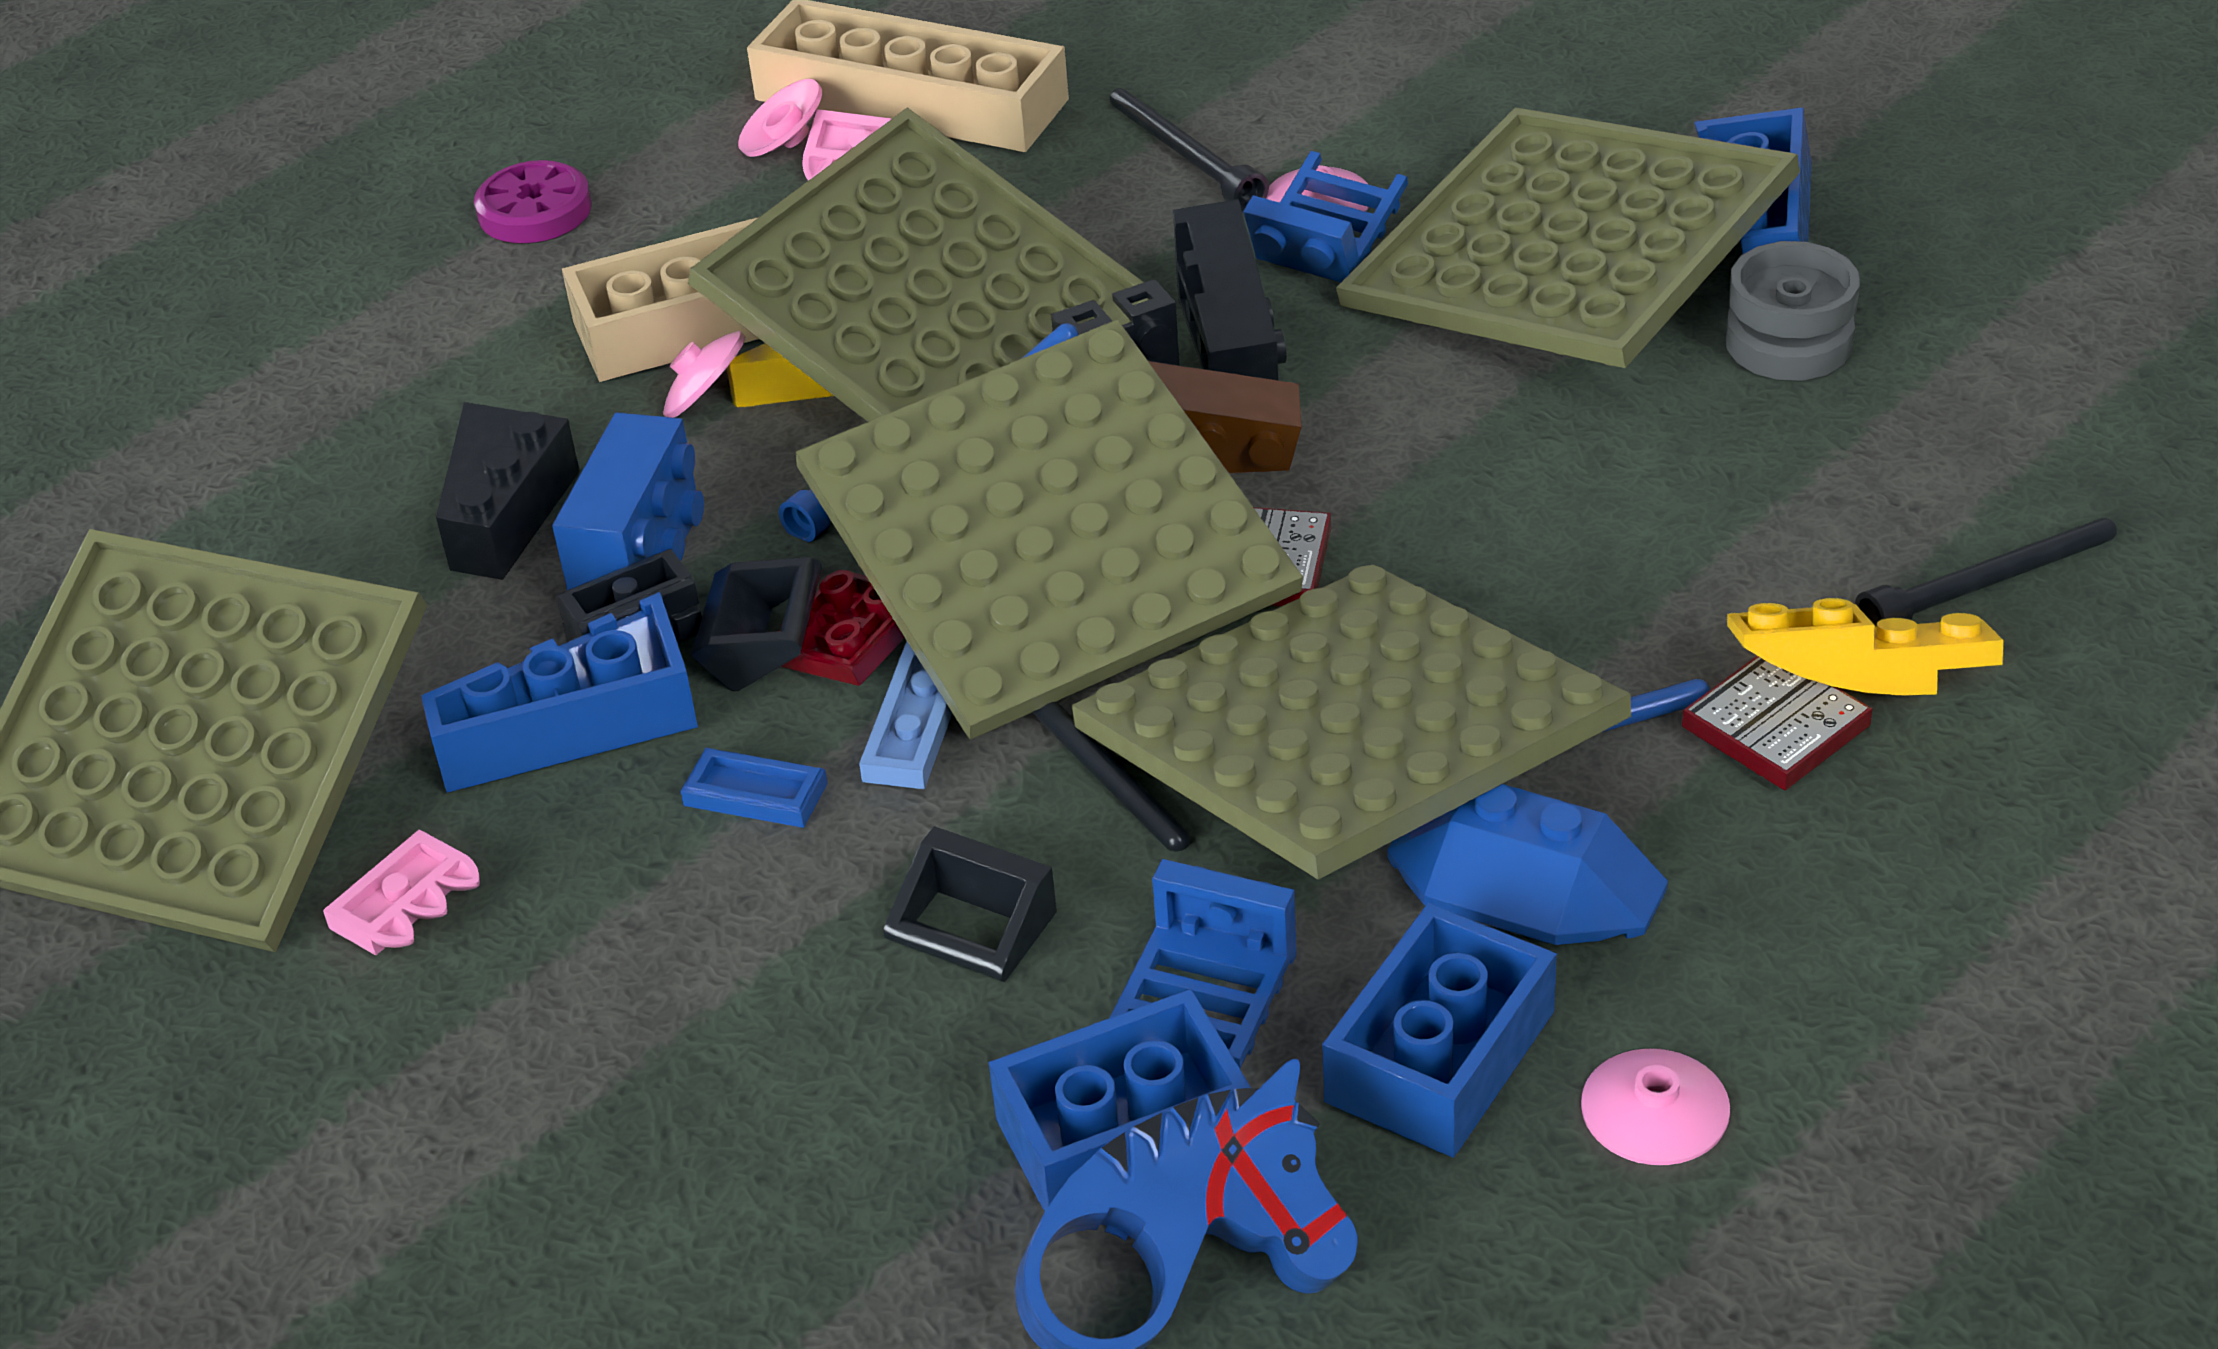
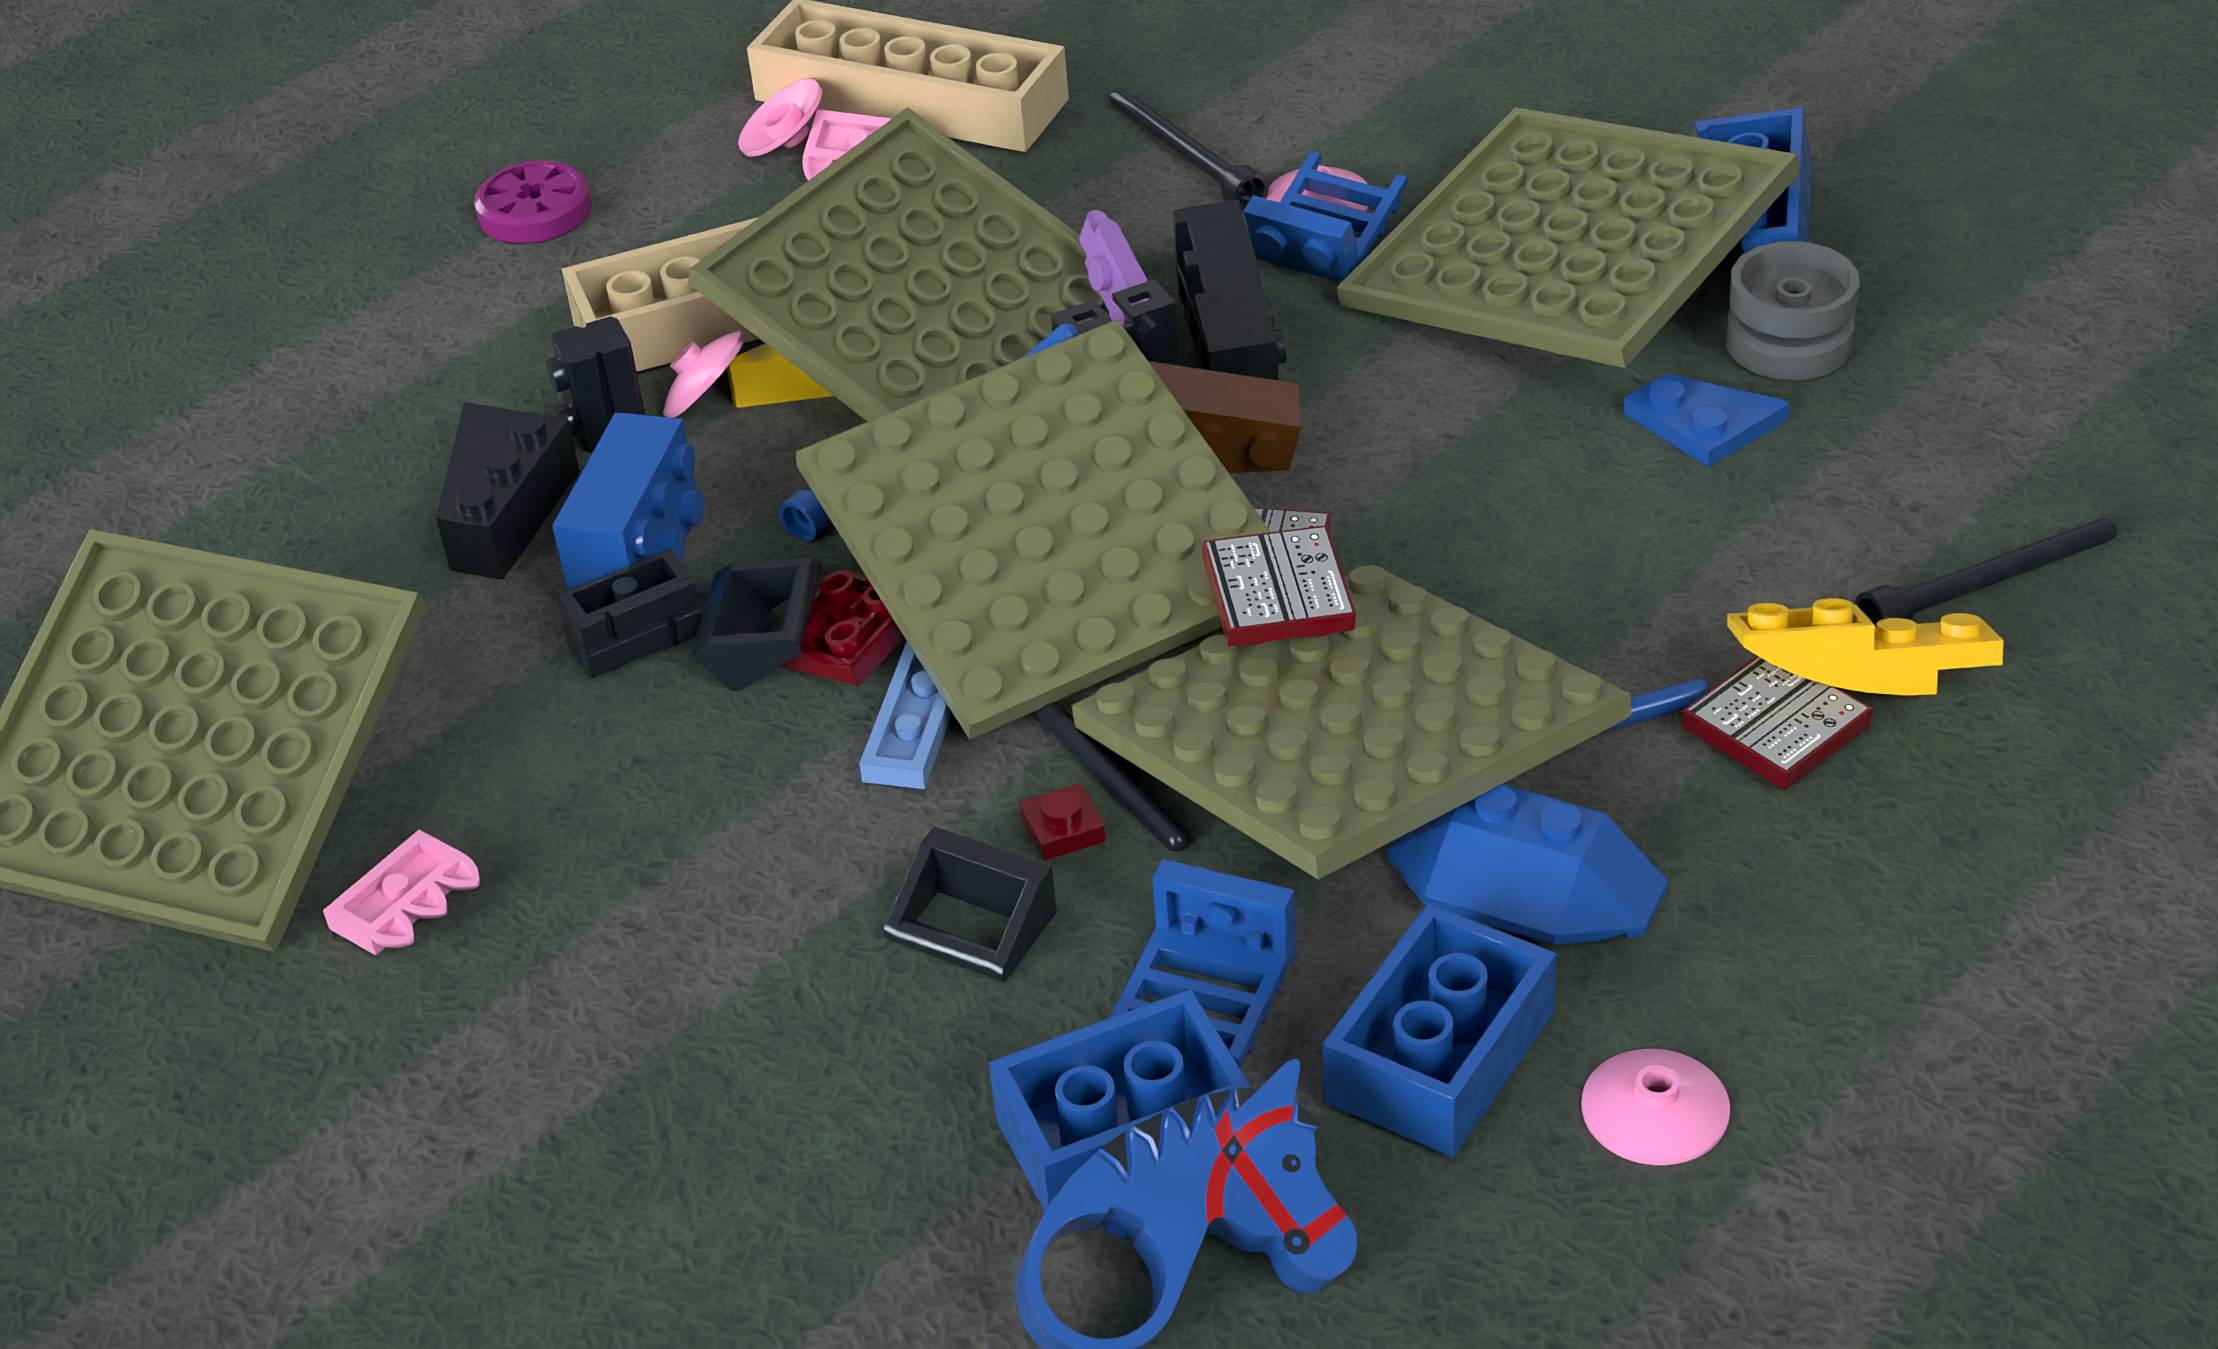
blue wedge [421,592,698,793] -> none
blue tile [681,748,828,828] -> none
none -> black brick [546,316,645,453]
none -> dark red plate [1019,783,1106,861]
none -> medium lavender hinge [1079,210,1148,325]
none -> tile [1202,525,1356,647]
none -> blue wing [1624,373,1790,467]

